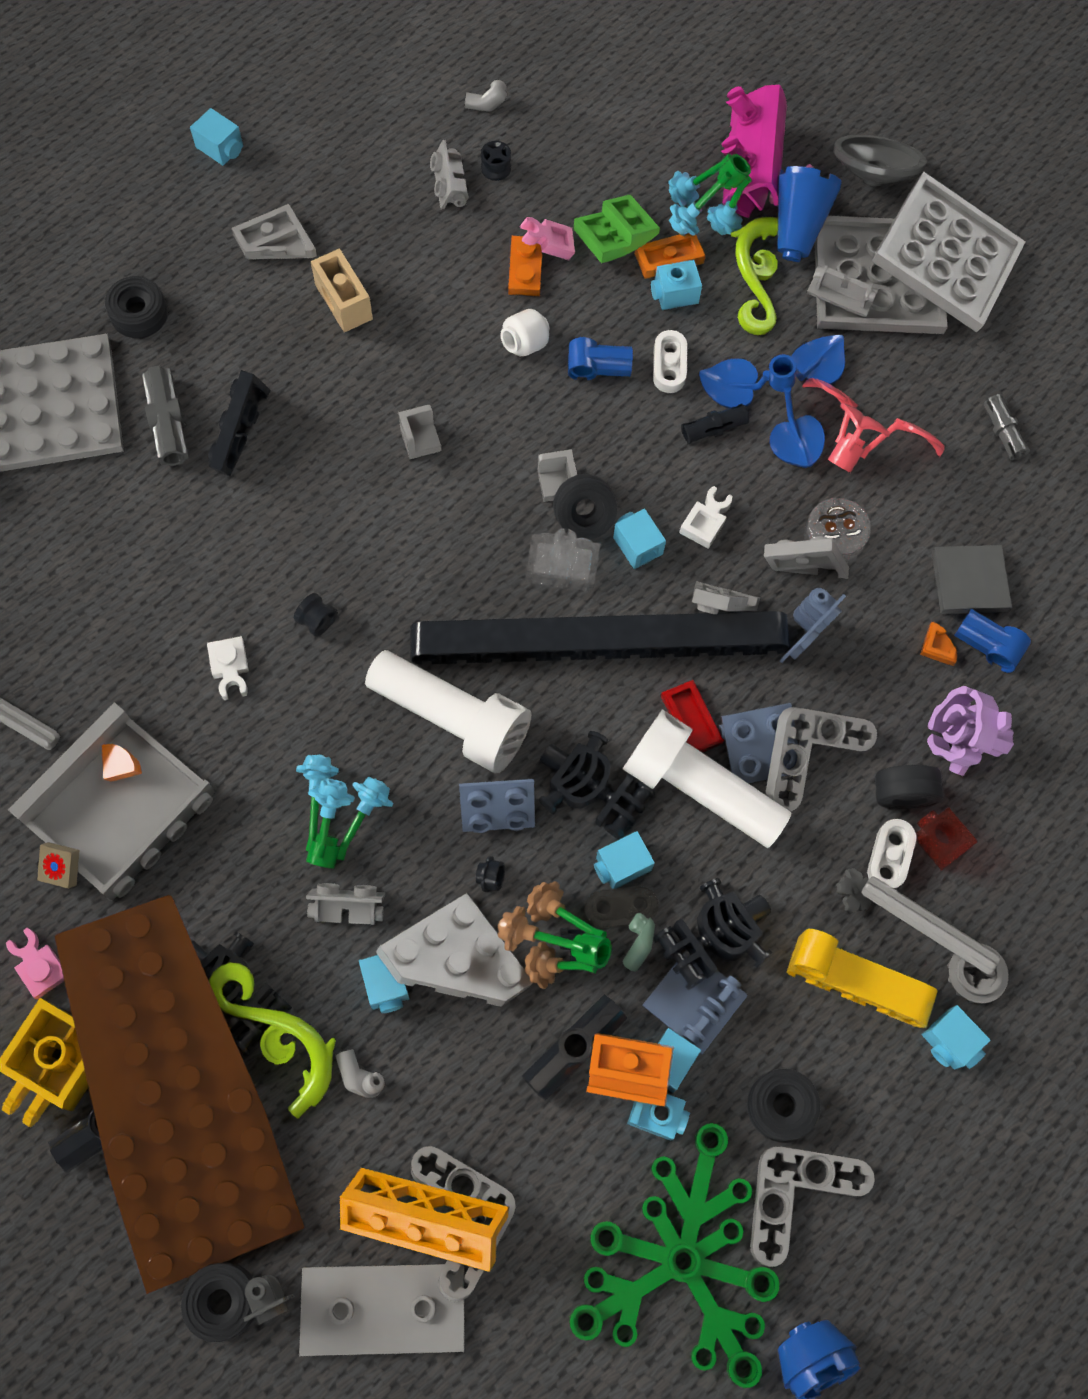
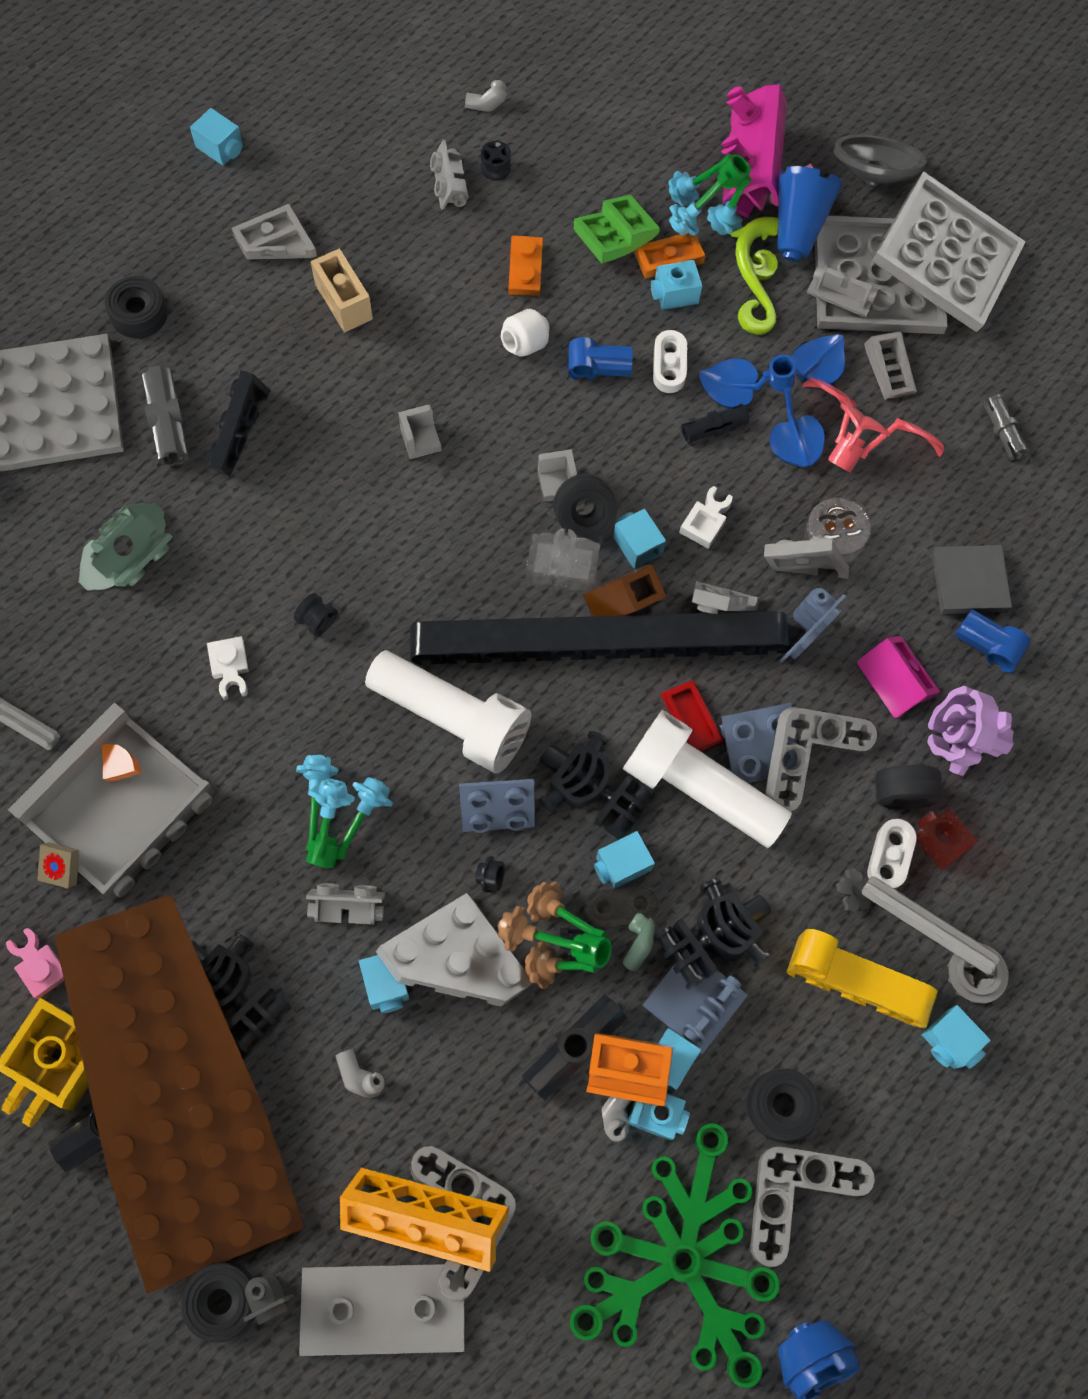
lime plant [209,962,336,1119] -> none
bright pink plate [520,217,575,260] -> none
orange tile [920,622,957,666] -> none
none -> sand green piece [78,503,173,591]
none -> reddish brown slope [582,565,667,616]
none -> light grey arm [602,1097,631,1142]
none -> dark pink panel [857,636,941,718]
none -> light grey slope [864,331,917,400]

